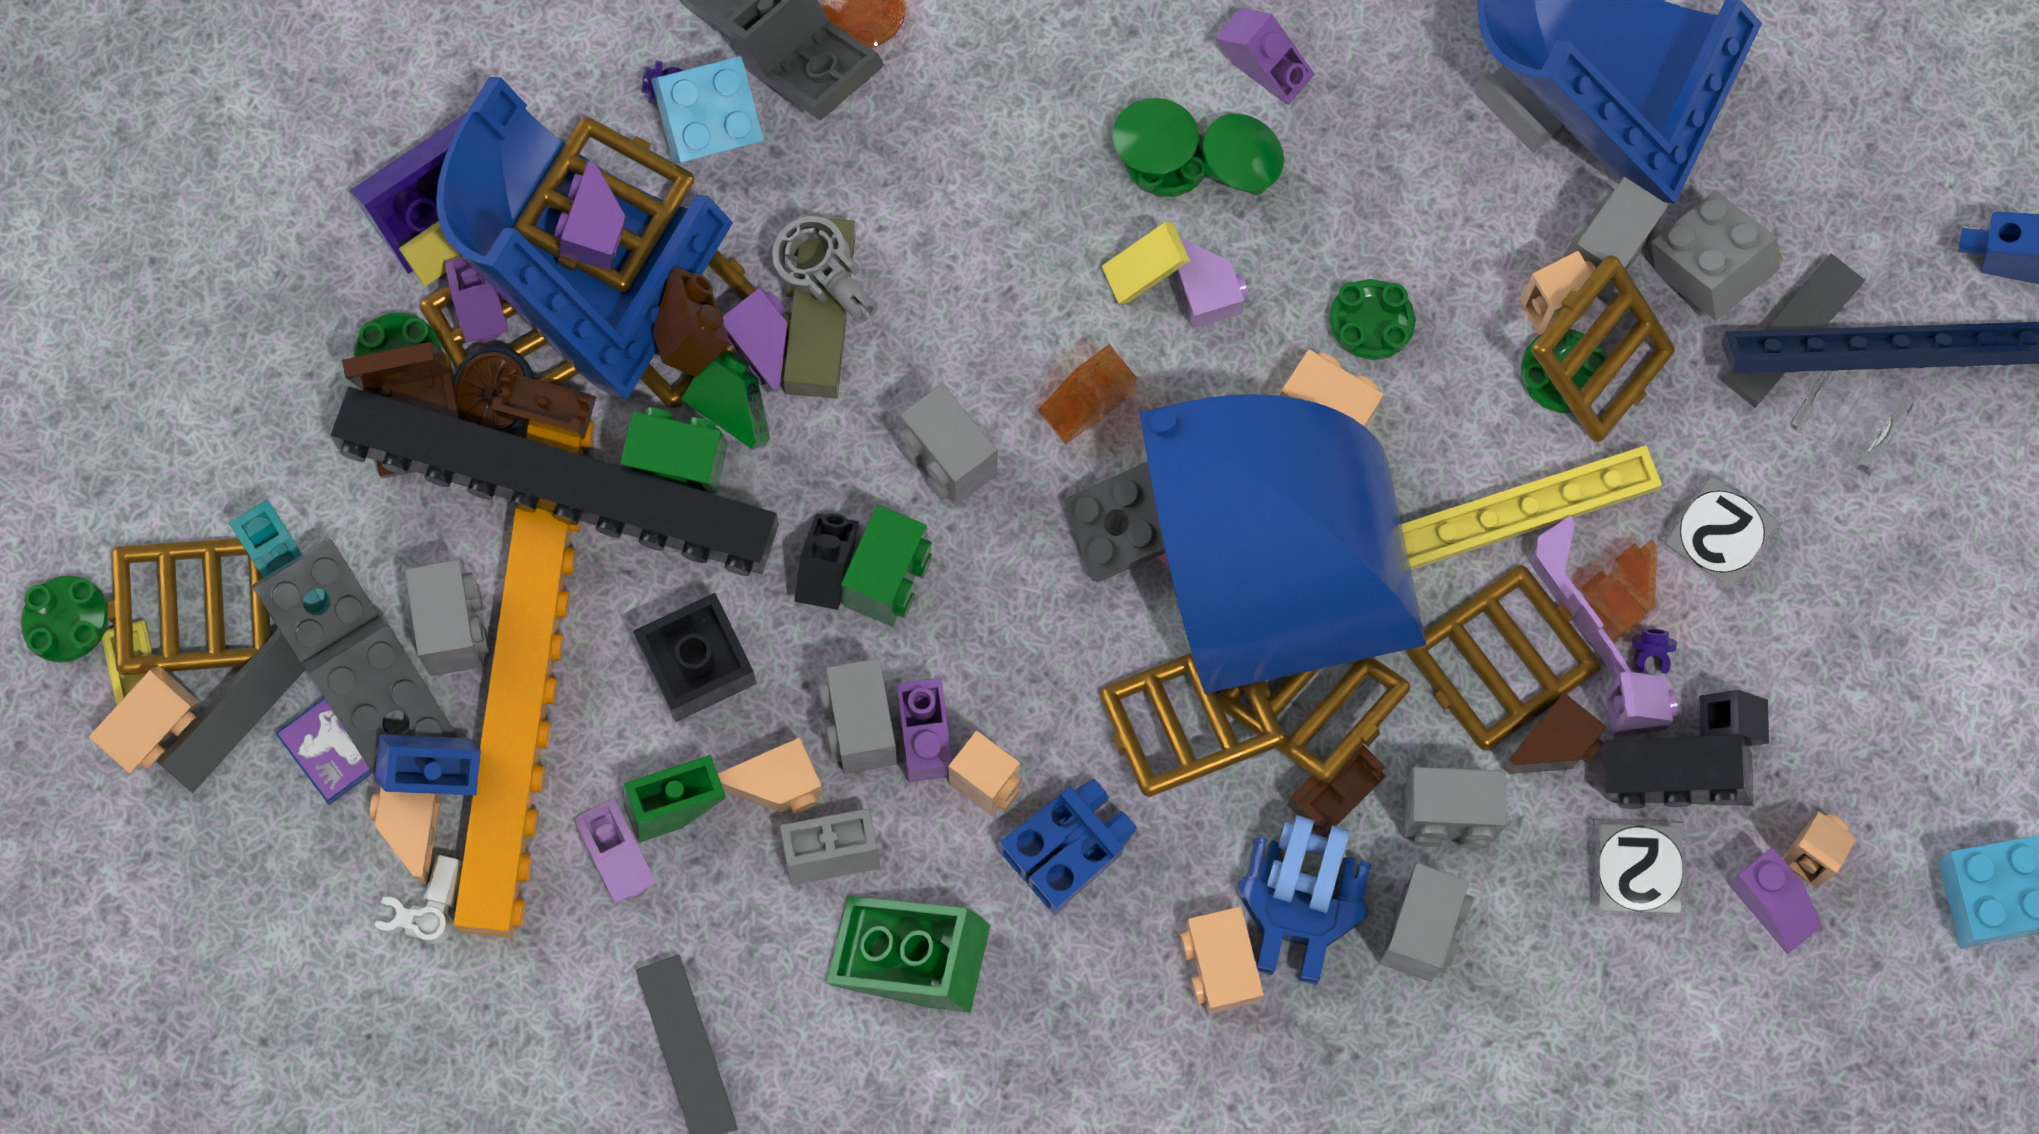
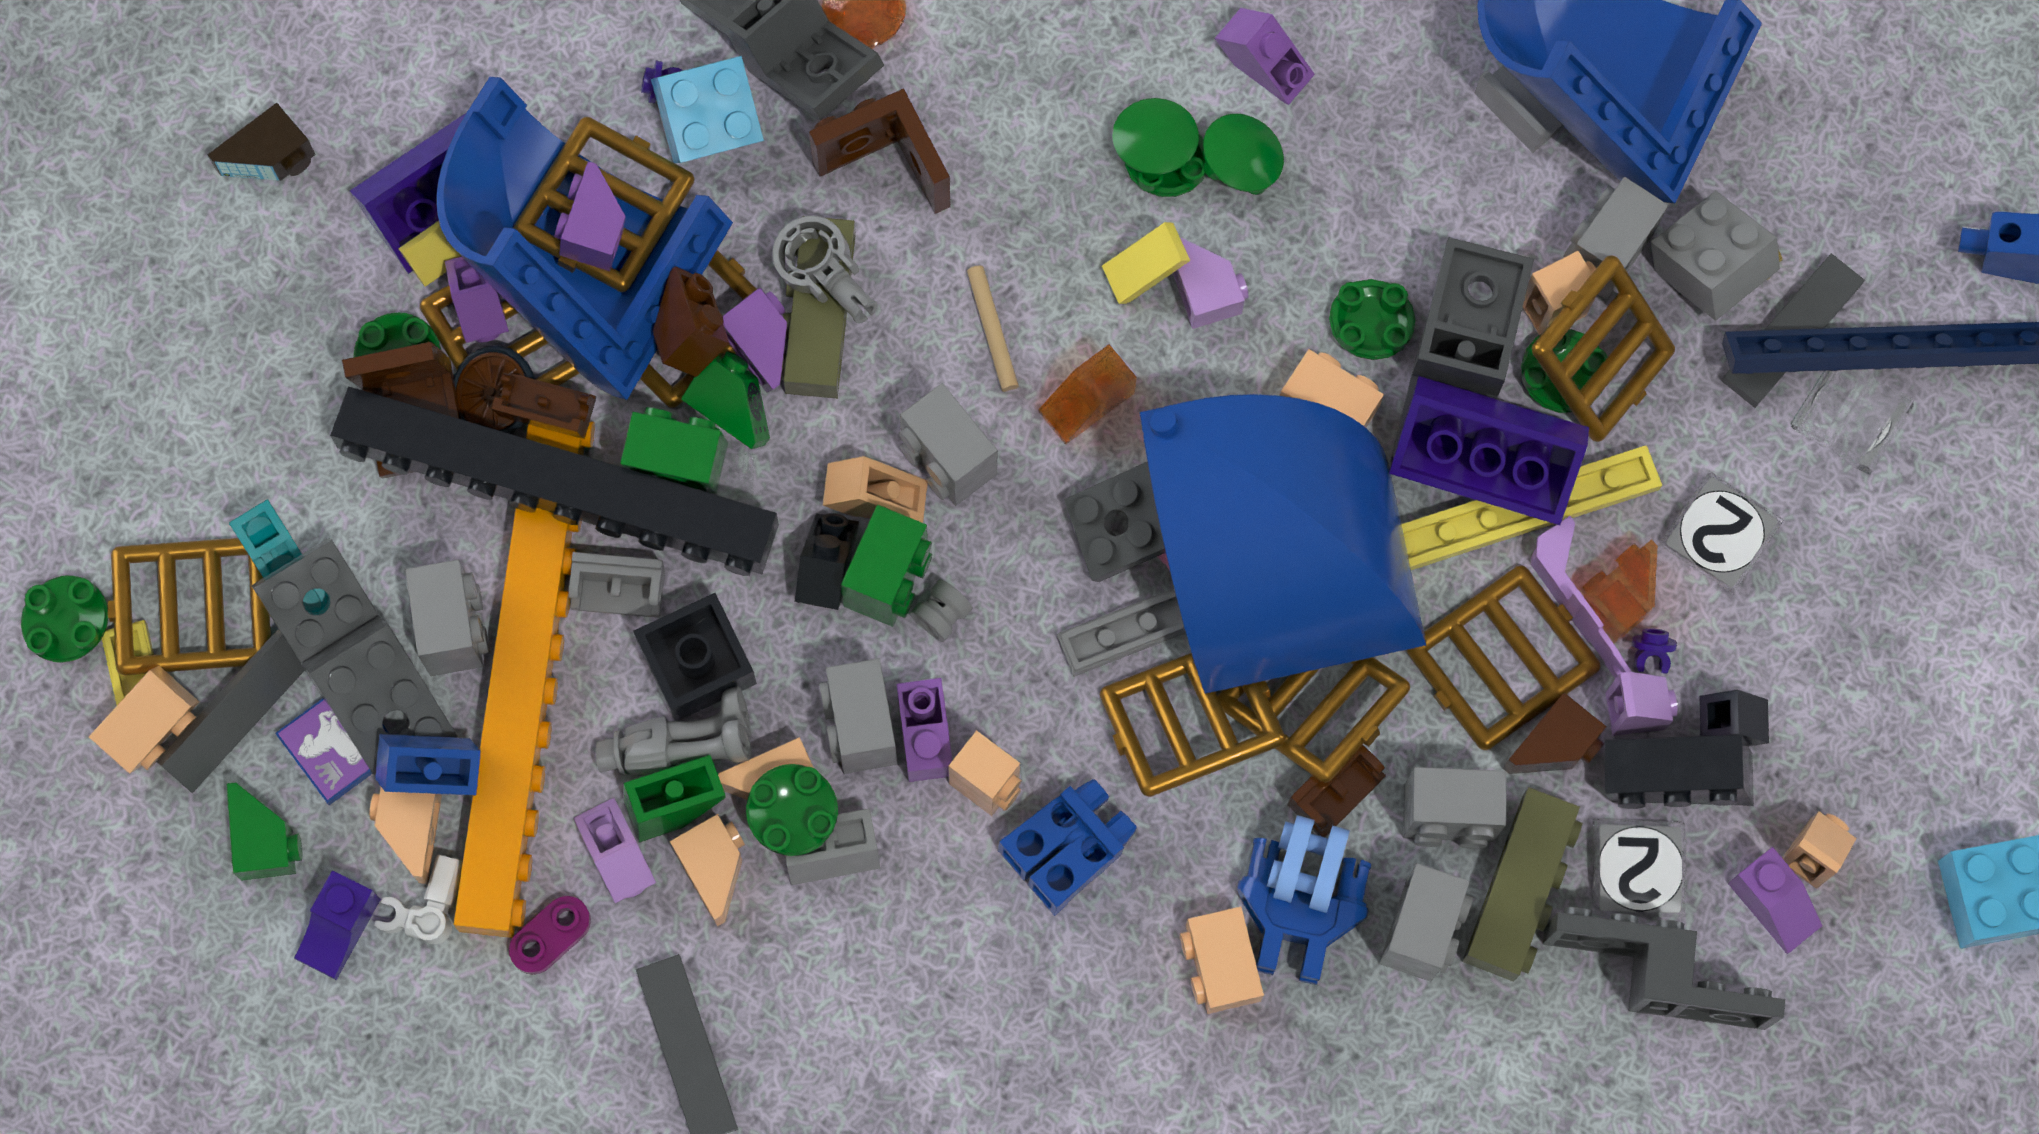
green slope [827,896,991,1013] -> none
none -> dark brown slope [207,103,316,181]
none -> green slope [227,782,303,881]
none -> dark purple arch [294,870,381,980]
none -> magenta plate [509,896,591,975]
none -> light grey hinge [569,552,665,618]
none -> light grey piece [596,686,752,775]
none -> light nougat slope [670,814,745,927]
none -> green dish [746,764,838,856]
none -> reddish brown bracket [809,88,950,214]
none -> light nougat slope [823,456,928,523]
none -> light grey wheel [910,579,973,642]
none -> tan bar [967,265,1019,392]
none -> light grey tile [1057,589,1186,677]
none -> dark purple slope [1389,376,1589,525]
none -> dark grey bracket [1390,237,1534,462]
none -> olive brick [1462,787,1583,982]
none -> dark grey bracket [1543,907,1785,1030]

